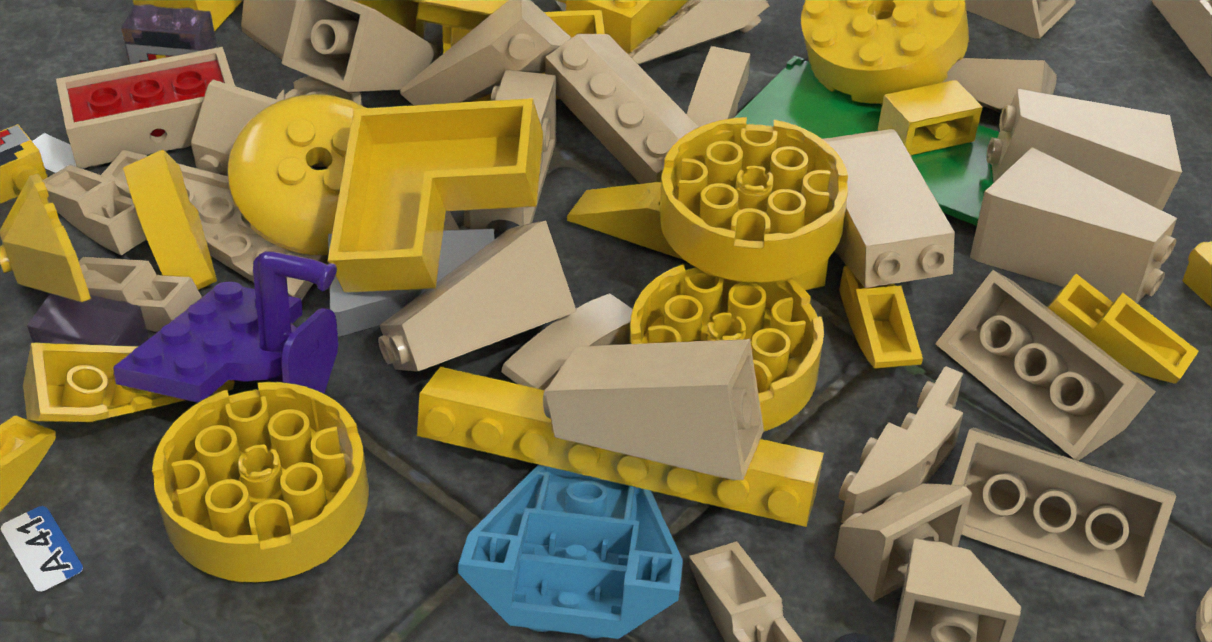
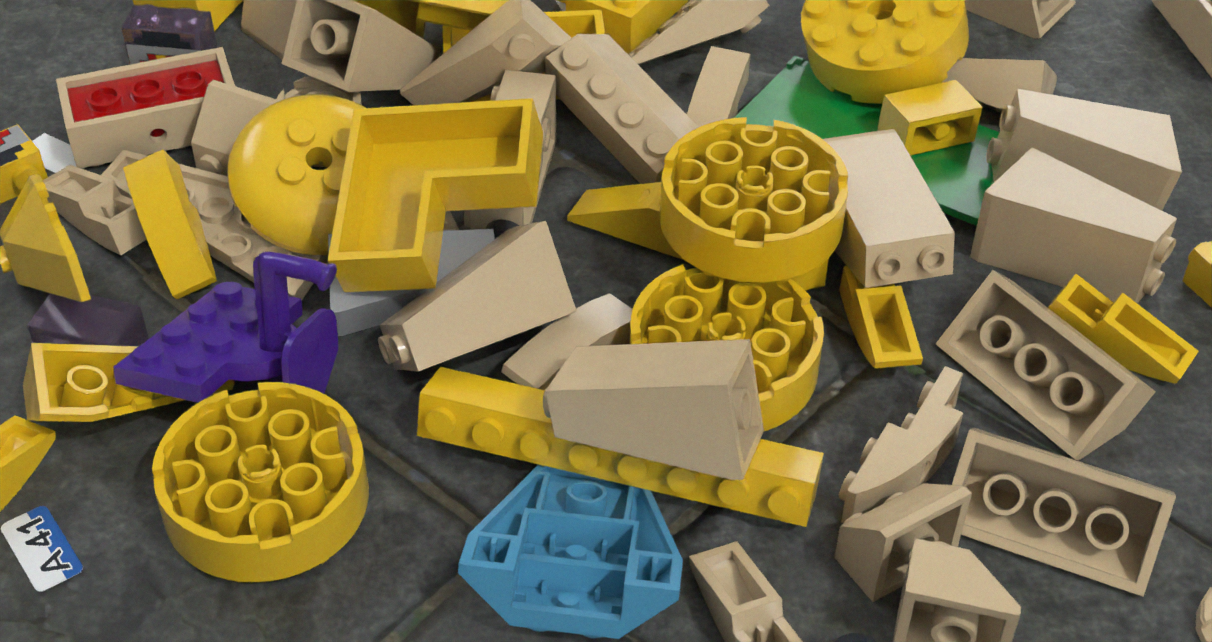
tan slope [74,257,202,332] -> none

